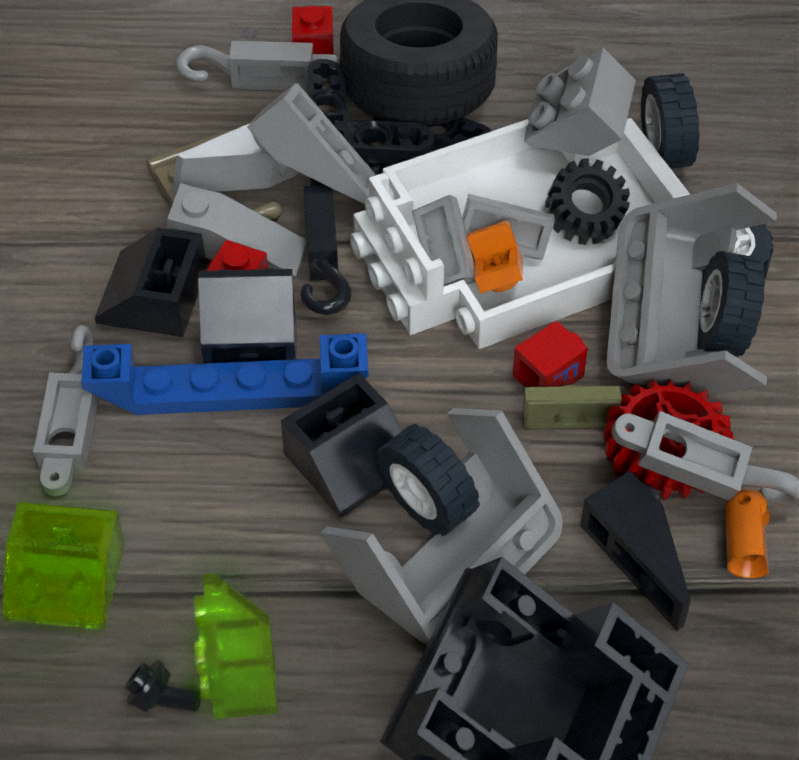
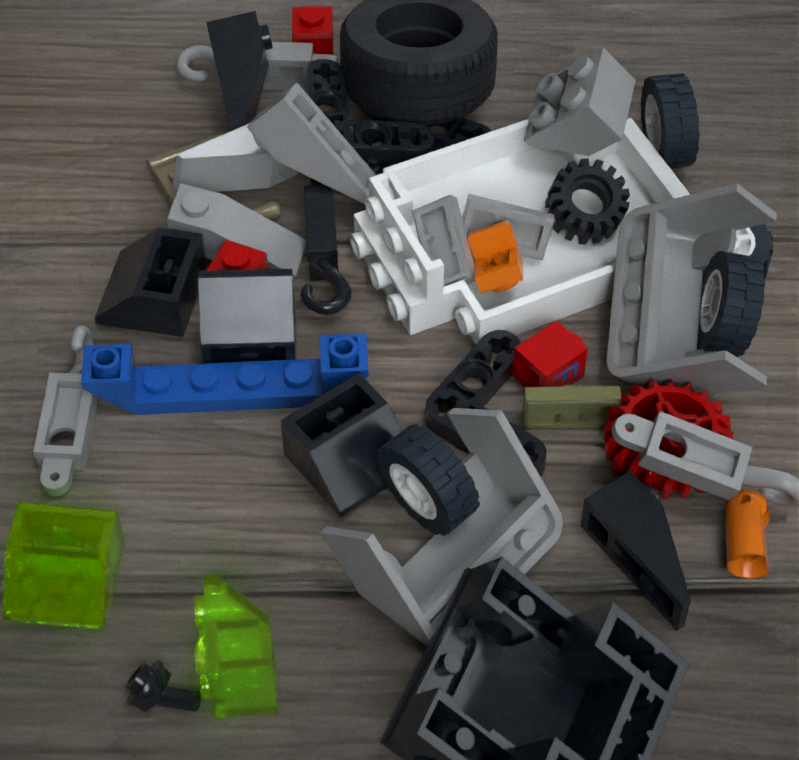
none -> black slope [206,11,273,131]
none -> black beam [426,330,547,477]

